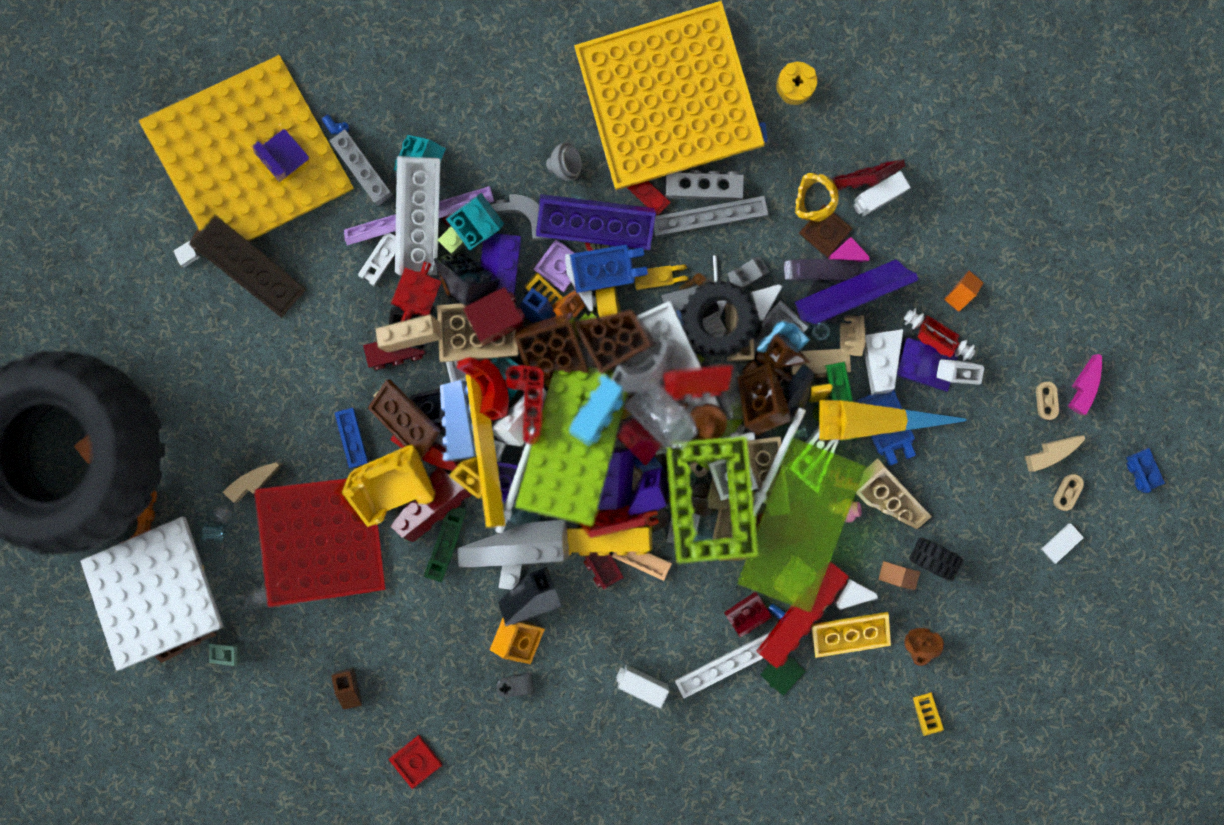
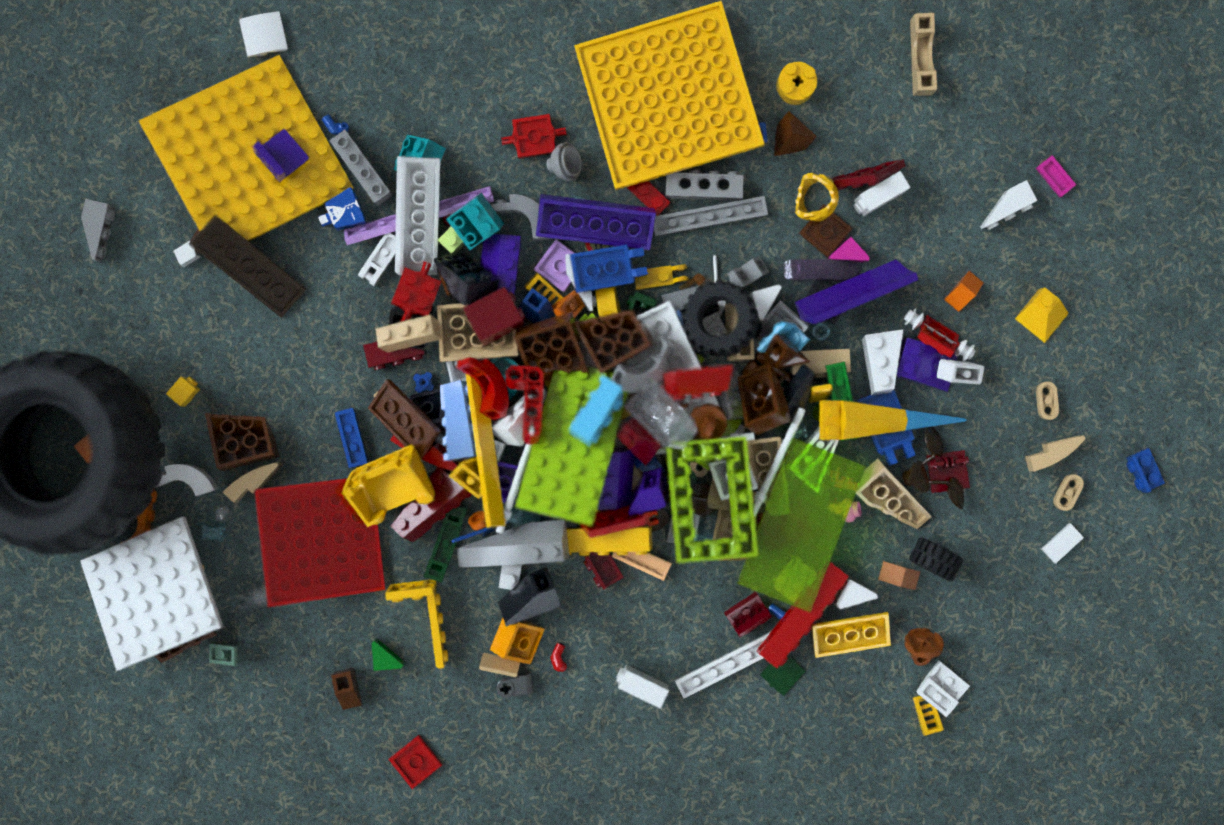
tan hinge [839,315,866,356] -> none
dark pink slope [1067,354,1102,415] -> none
none -> light grey slope [81,199,115,262]
none -> white arch [157,464,218,496]
none -> yellow brick [166,376,200,407]
none -> reddish brown wedge [205,413,279,471]
none -> white slope [239,12,288,57]
none -> blue torso [318,187,368,231]
none -> green slope [371,638,406,671]
none -> yellow bracket [385,579,448,668]
none -> blue plate [413,372,434,393]
none -> blue piece [452,521,510,543]
none -> orange tile [468,511,486,530]
none -> tan slope [479,653,520,677]
none -> red plate [501,114,566,159]
none -> red arm [550,642,567,672]
none -> dark green bracket [626,292,657,311]
none -> reddish brown slope [774,111,817,156]
none -> dark brown plant [902,426,965,509]
none -> tan arch [910,13,937,96]
none -> white slope [916,661,970,717]
none -> dark red hinge [926,450,970,493]
none -> white slope [980,180,1037,230]
none -> yellow slope [1015,287,1069,343]
none -> dark pink tile [1036,155,1076,198]

